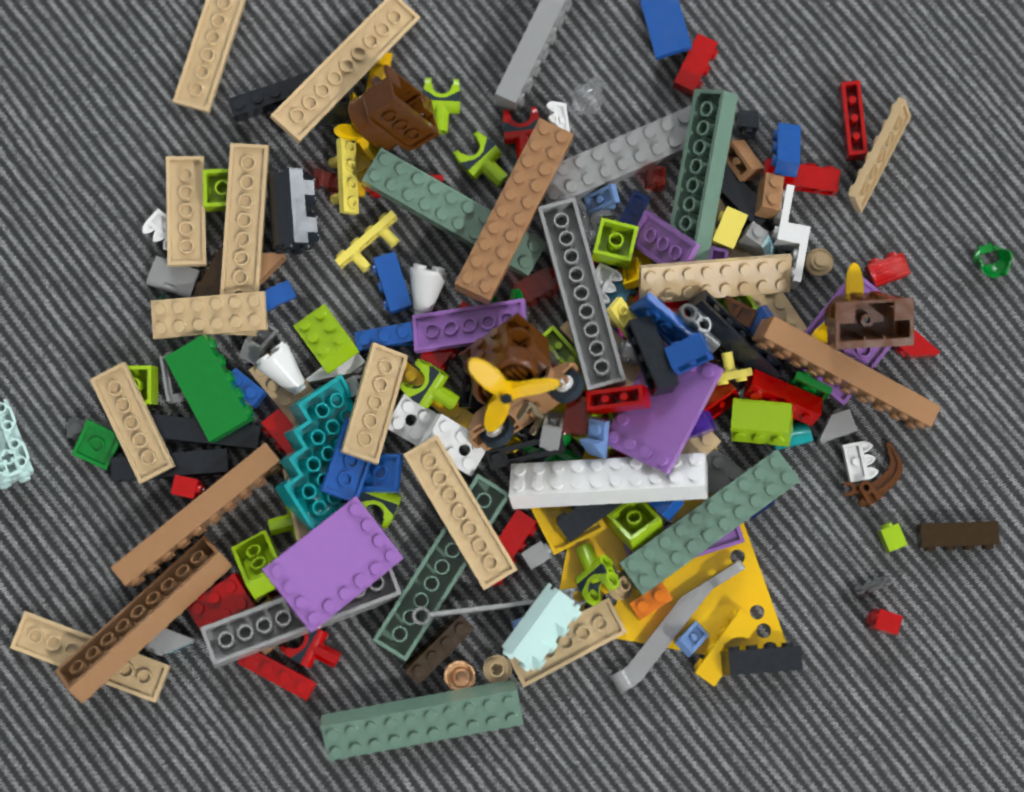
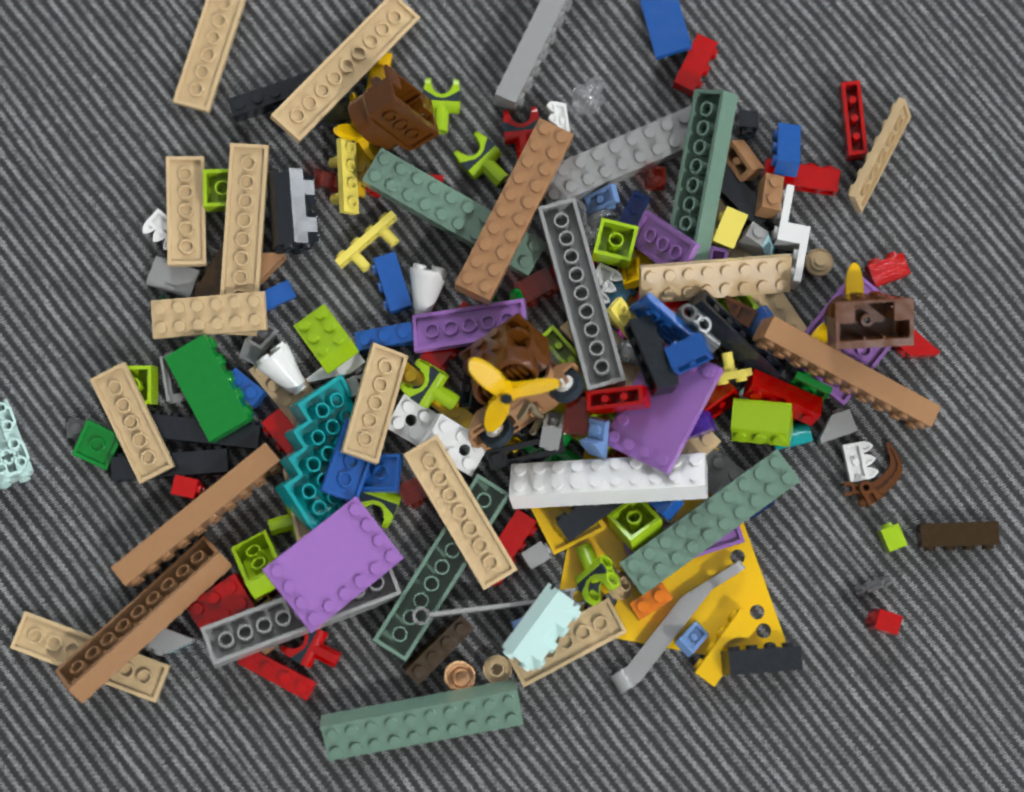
green helmet [973,242,1013,279] -> none
none -> clear red brick [399,477,428,509]

